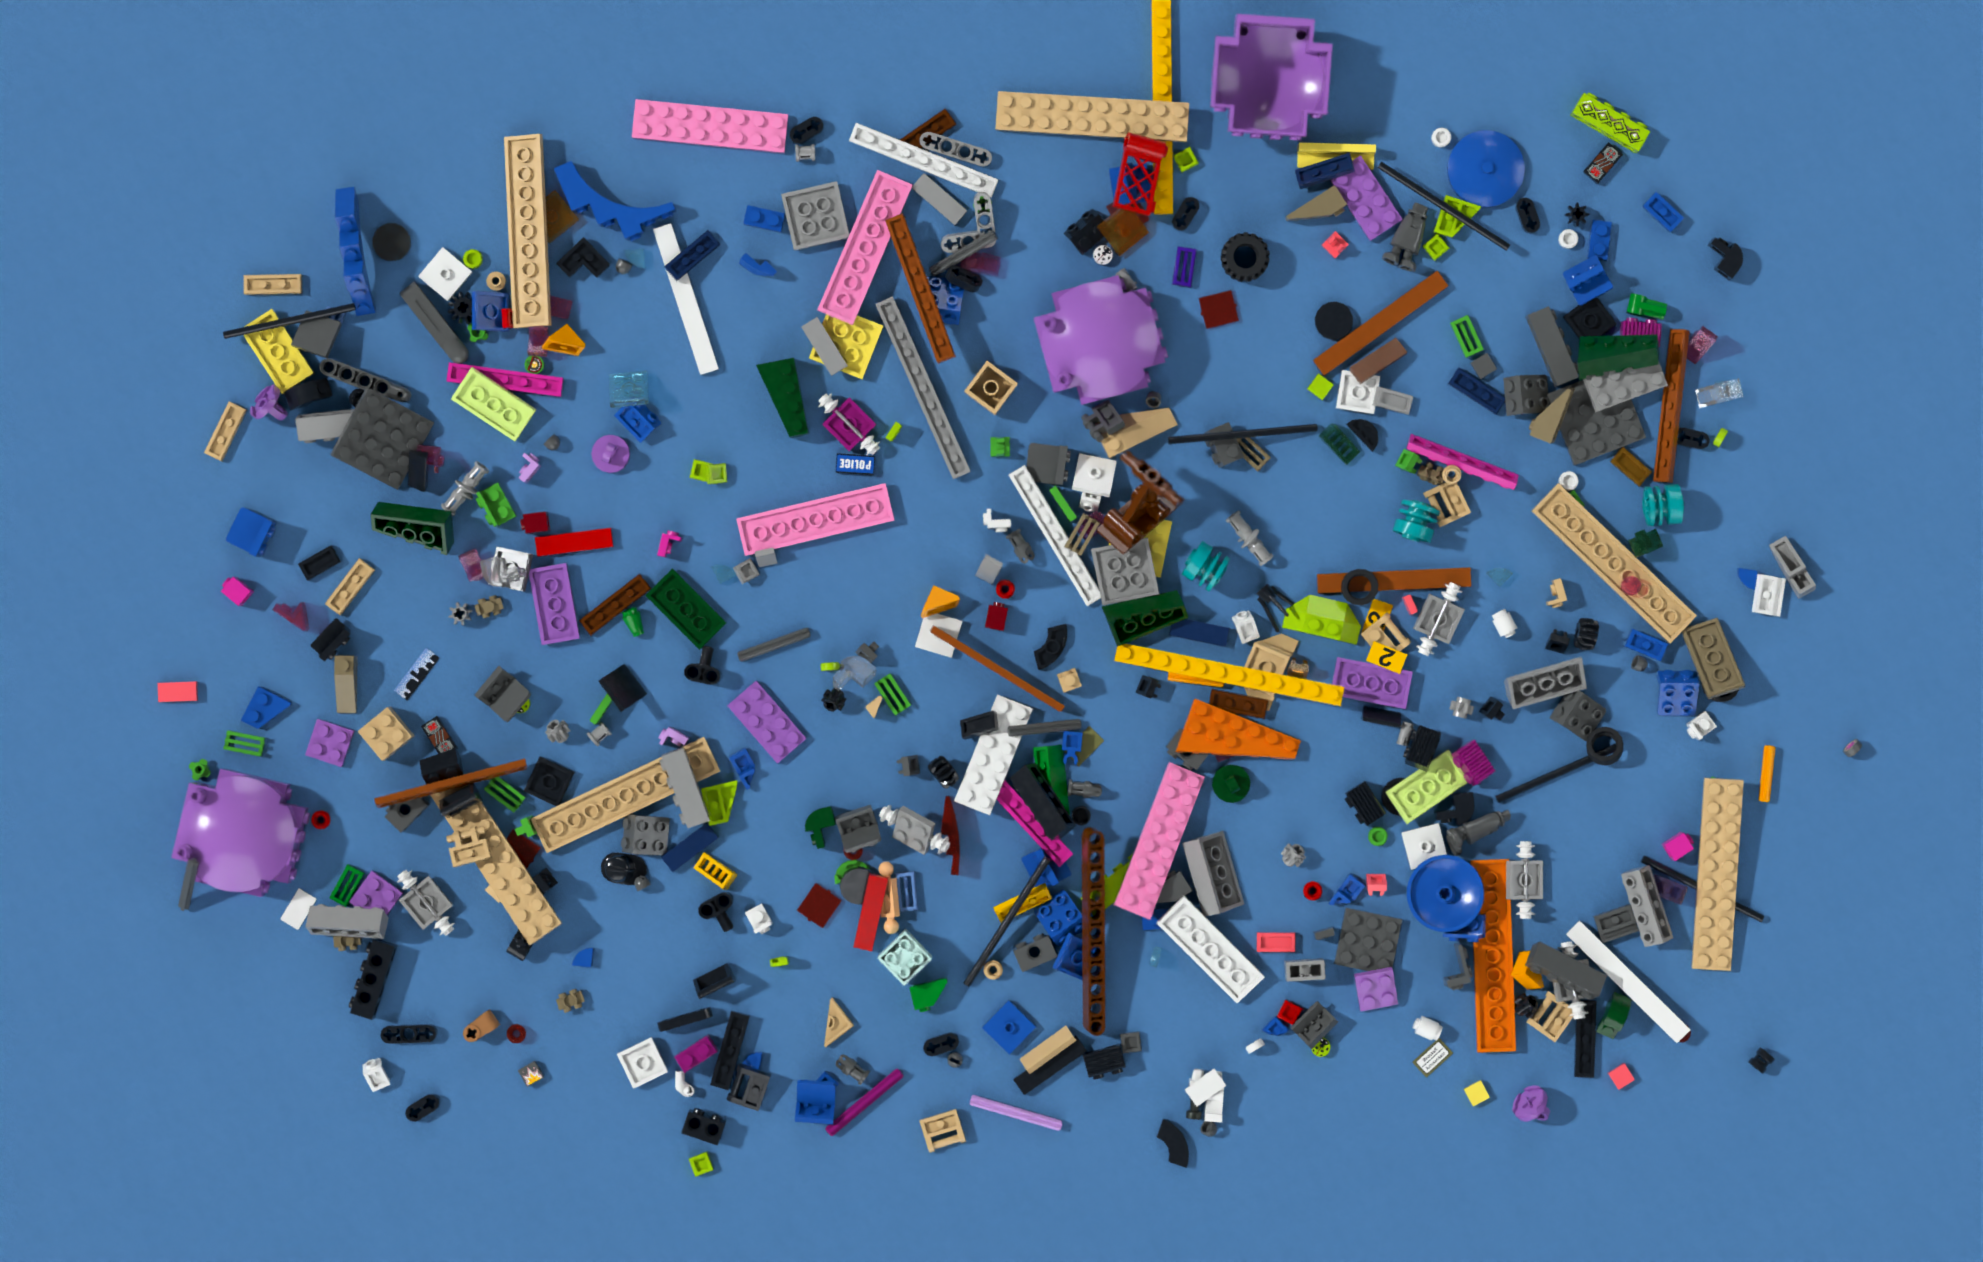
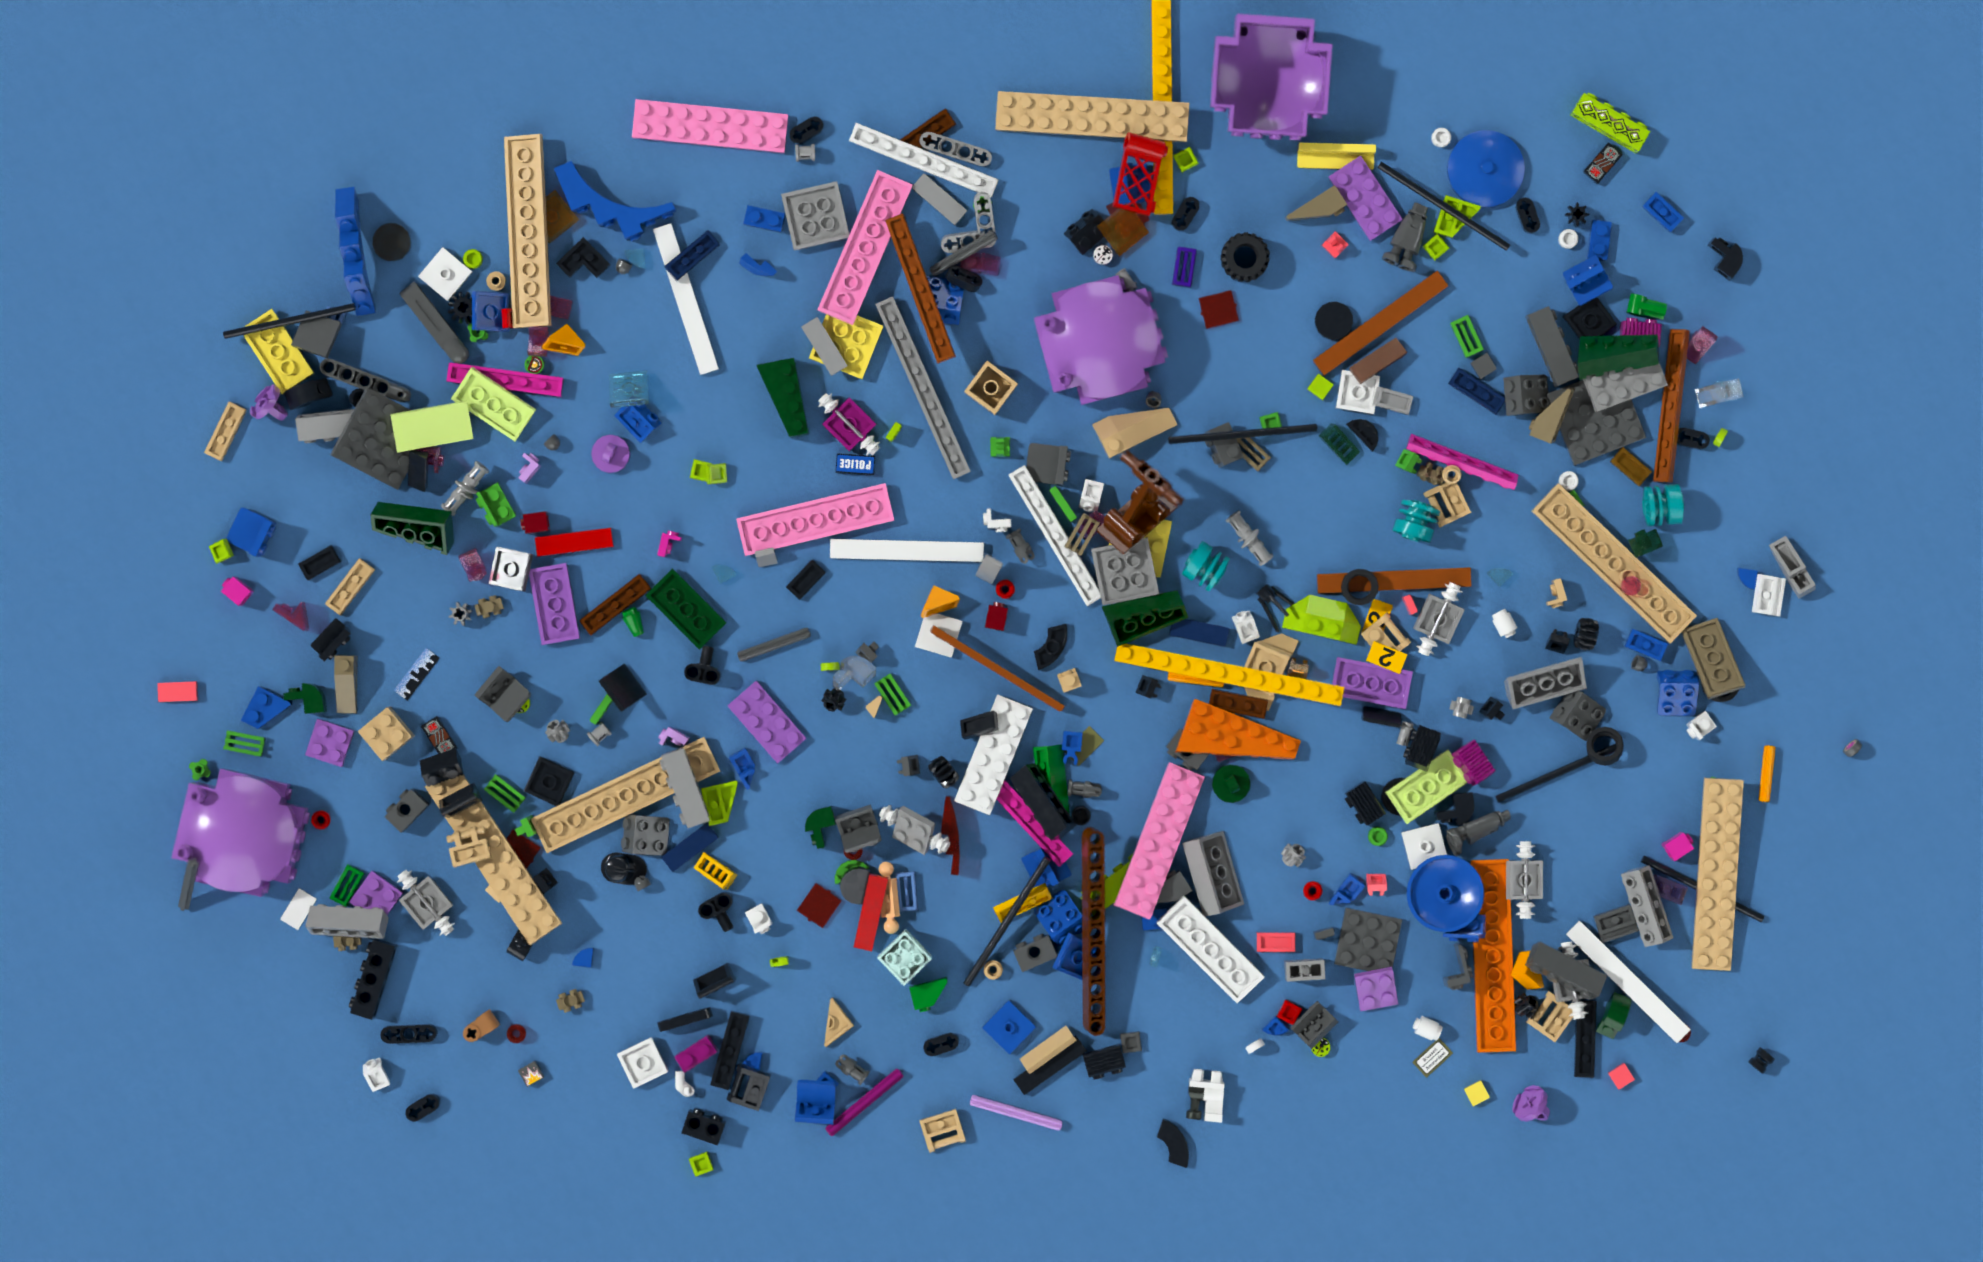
tan tile [244,274,303,295] -> none
dark orange tile [374,759,527,808] -> none
clear brick [480,556,527,588] -> none
light grey tile [733,558,760,584] -> none
dark grey hinge [947,1052,963,1068] -> none
dark grey axle [1007,719,1082,737] -> none
white plate [1072,453,1117,497] -> none
dark grey plate [1082,400,1126,442] -> none
white sticker [1185,1069,1227,1106] -> none
dark grey hinge [1200,1121,1217,1137] -> none
dark blue tile [1295,152,1355,189] -> none
none -> lime tile [209,538,234,564]
none -> dark green brick [283,683,327,714]
none -> yellowish green tile [390,401,473,453]
none -> black tile [786,559,826,600]
none -> white tile [830,539,984,562]
none -> bright green tile [1259,412,1282,428]

